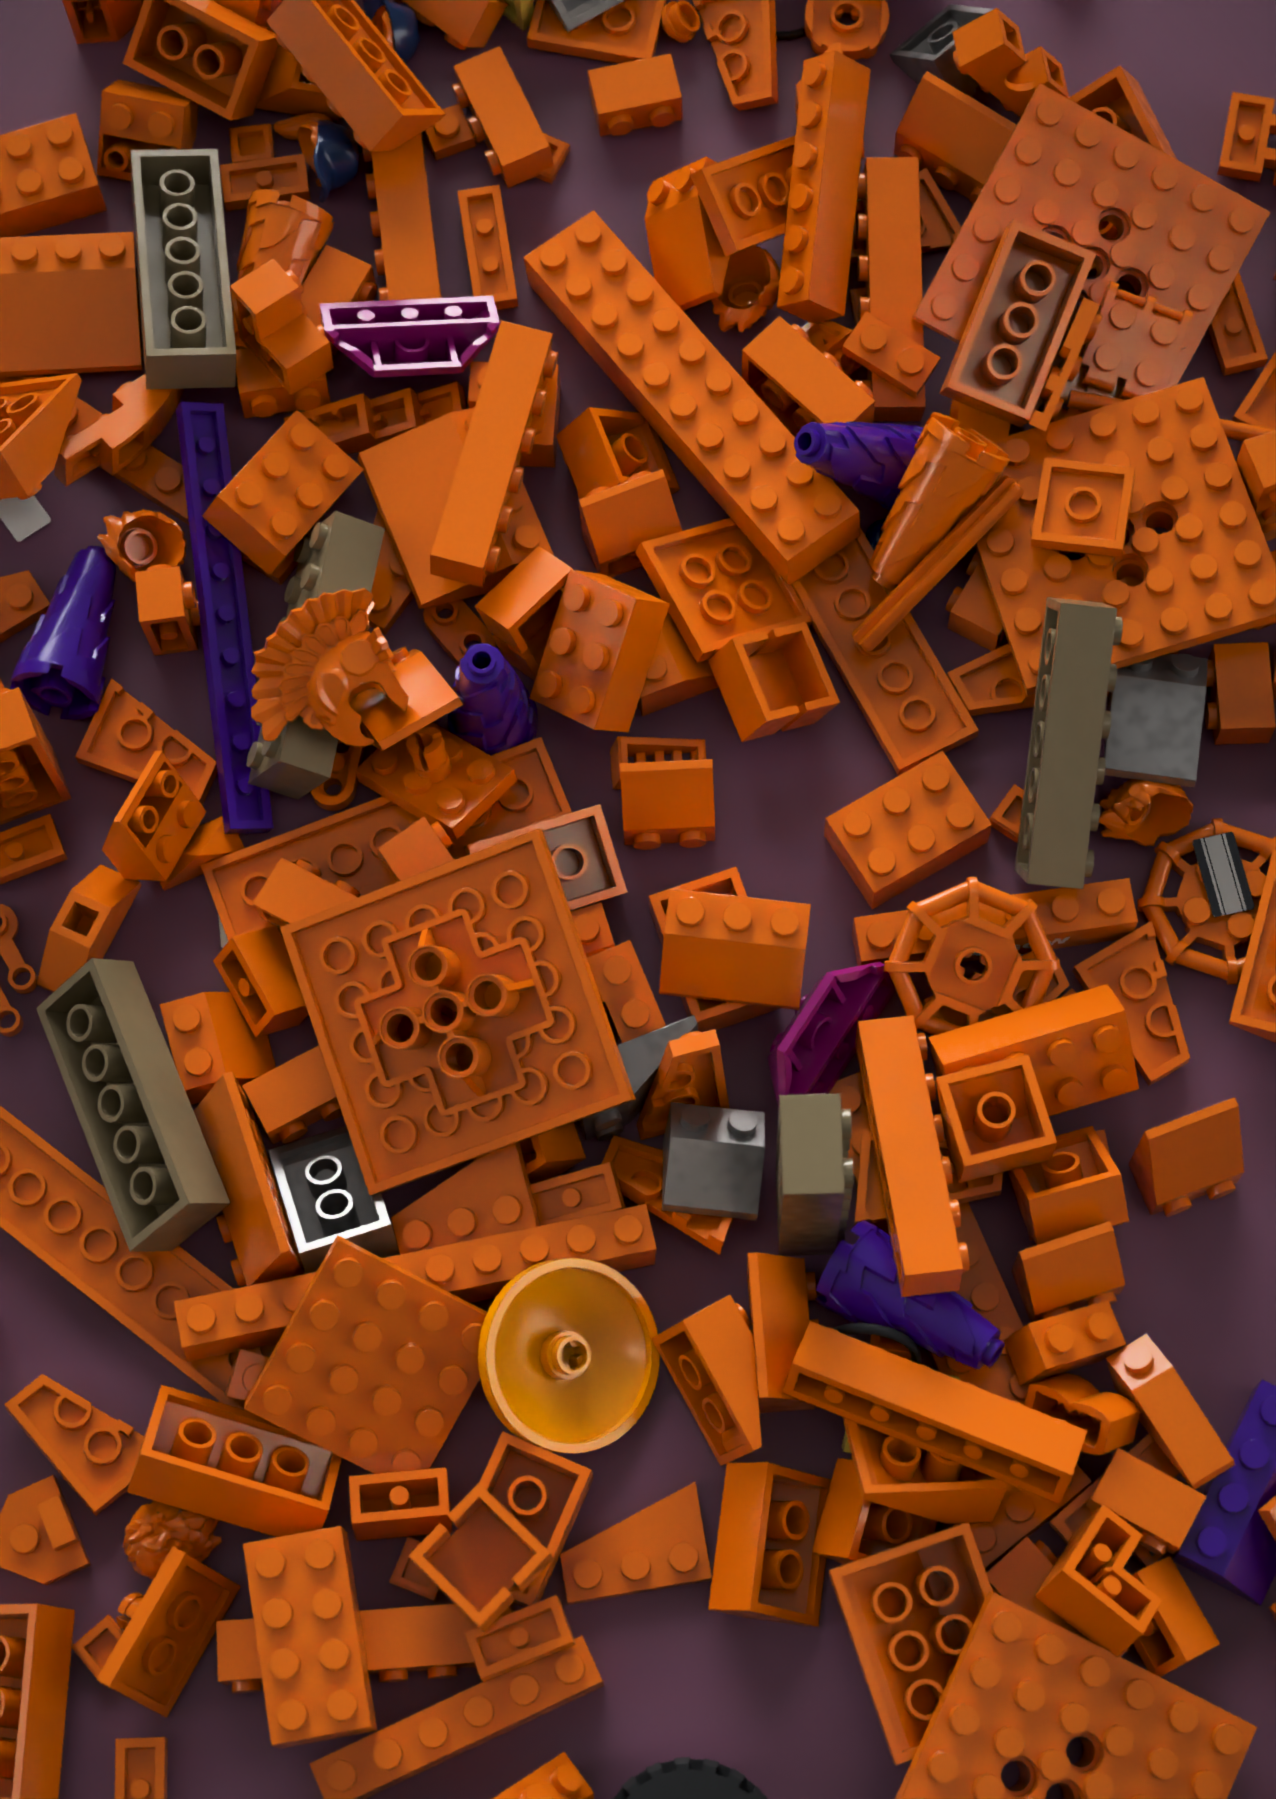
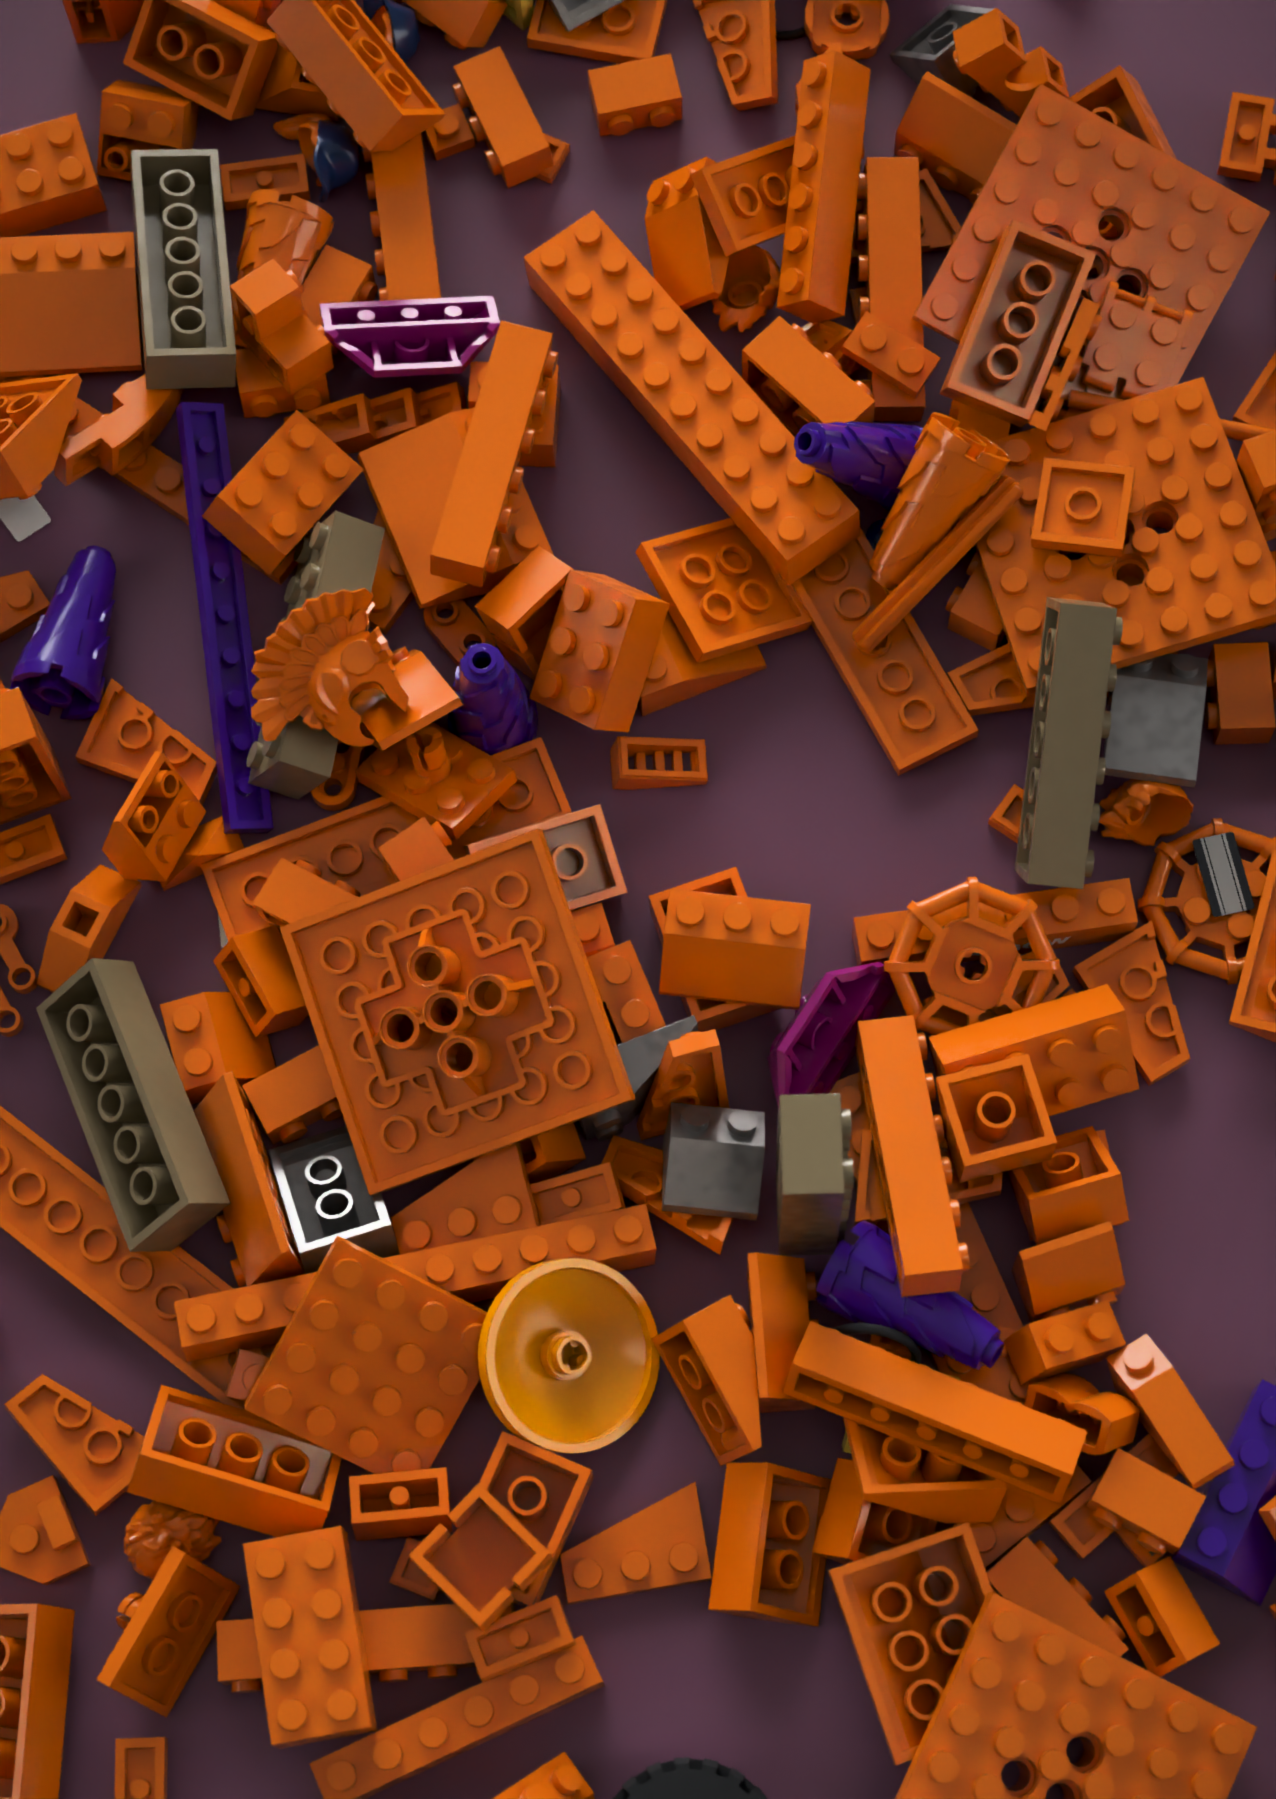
orange tile [72,1614,124,1685] -> none
orange hair [97,508,187,583] -> none
orange brick [135,564,201,656] -> none
orange tile [229,123,275,163] -> none
orange plate [457,184,519,310] -> none
orange slope [556,407,680,499] -> none
orange slope [578,469,682,578] -> none
orange slope [620,759,715,850] -> none
orange plate [661,0,700,43] -> none
orange piece [708,621,840,742] -> none
orange brick [824,750,992,909] -> none
orange brick [1035,1504,1163,1657] -> none
orange slope [1128,1097,1244,1217] -> none
orange plate [1208,272,1268,376] -> none

